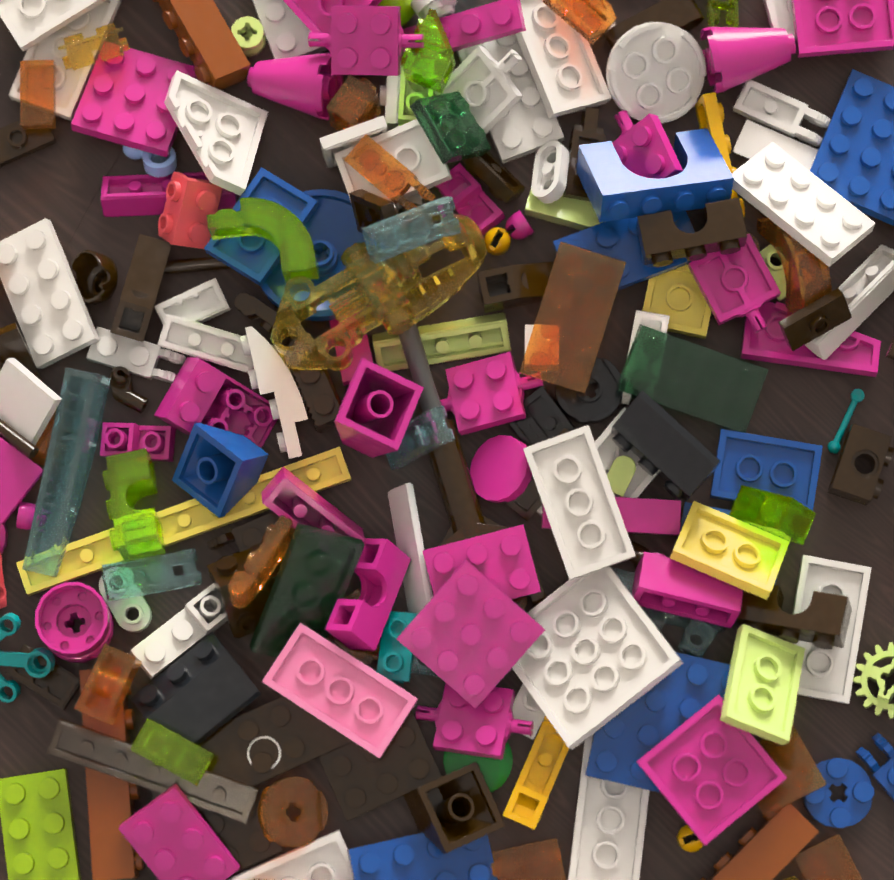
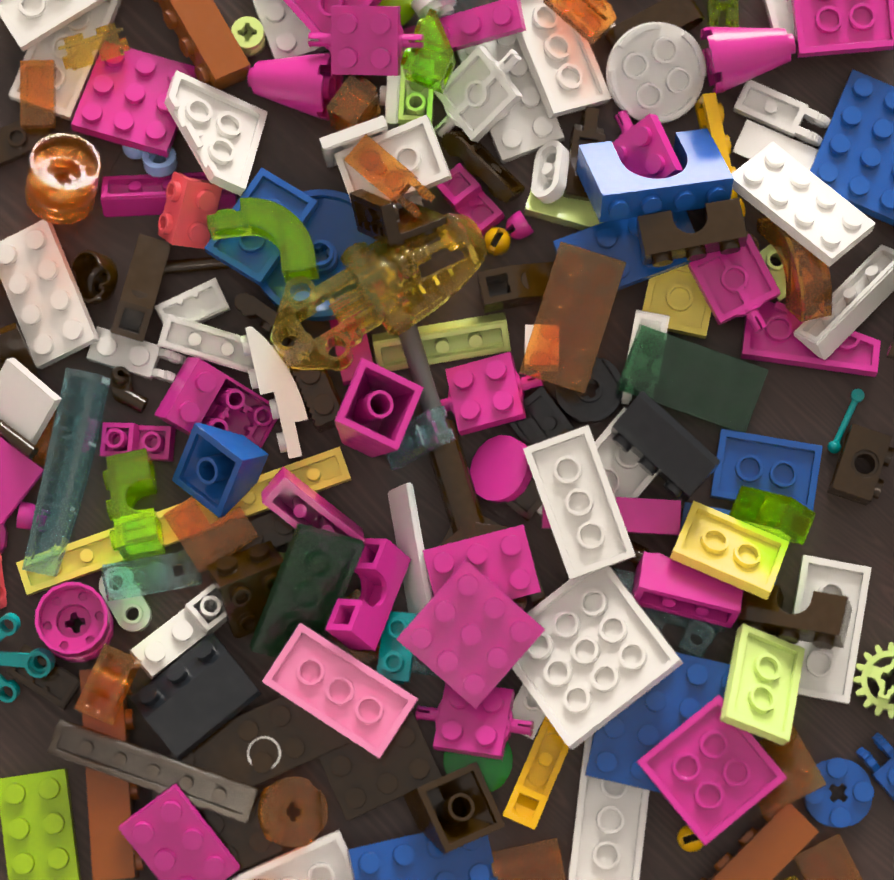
clear neon green slope [130,719,214,786] -> none
clear orange hinge [228,515,295,609] -> none
clear light blue plate [362,196,461,264] -> none
clear green plate [410,91,492,164] -> none
yellowish green piece [607,456,636,497] -> none
dark brown plate [778,288,852,351] -> none
none -> clear orange wheel [25,133,102,224]
none -> clear orange plate [163,497,259,574]

